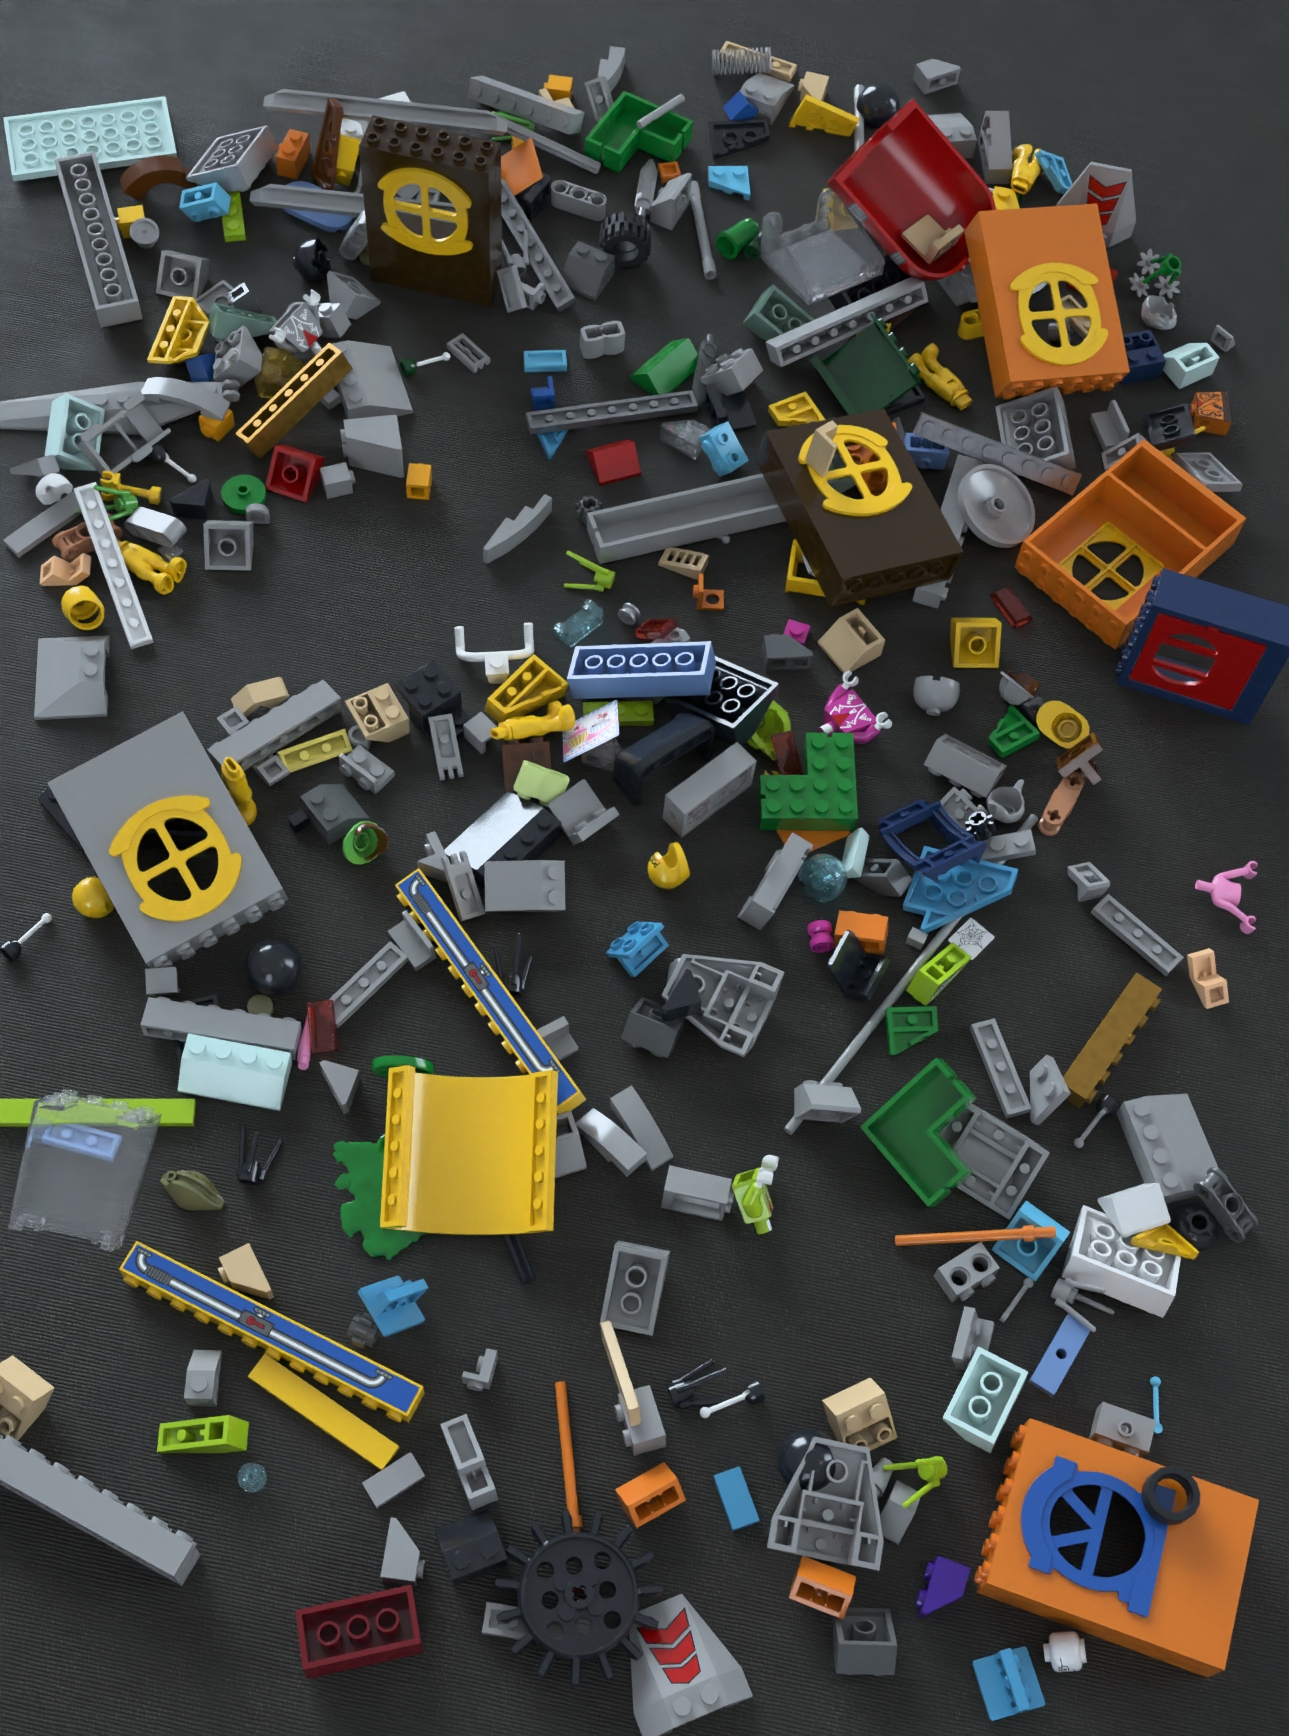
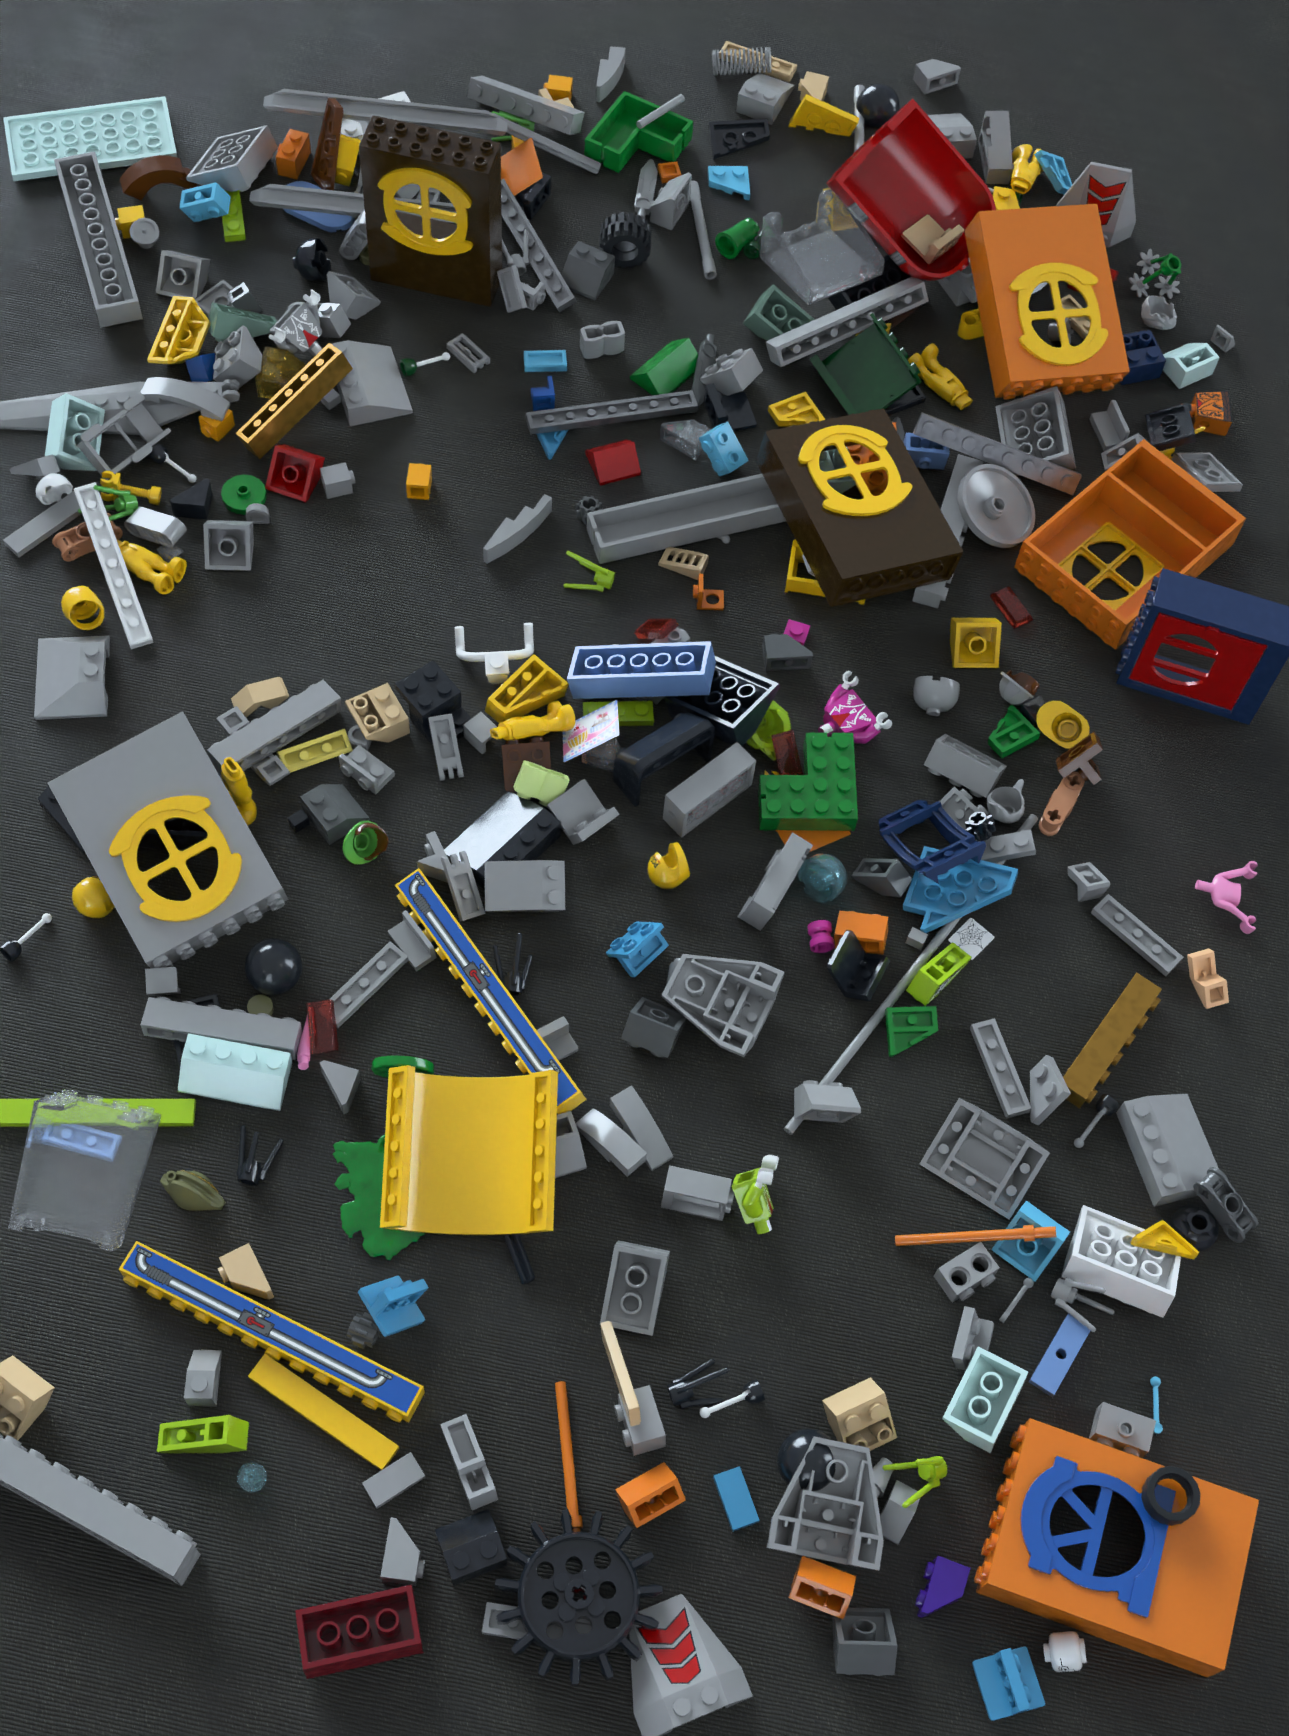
light nougat slope [40,553,91,586] -> none
light grey slope [340,414,404,478] -> none
light grey bracket [462,1348,498,1391] -> none
light grey beam [551,180,607,221] -> none
clear light blue hinge [553,599,603,648] -> none
light grey slope [584,76,614,122] -> none
light grey bush [617,603,640,625] -> none
black slope [662,969,701,1022] -> none
blue panel [723,91,758,121] -> none
tan panel [805,420,838,477] -> none
tan slope [818,608,885,674] -> none
light aqua slope [838,828,869,879] -> none
green piece [860,1058,977,1207] -> none
white slope [1098,1183,1171,1238] -> none

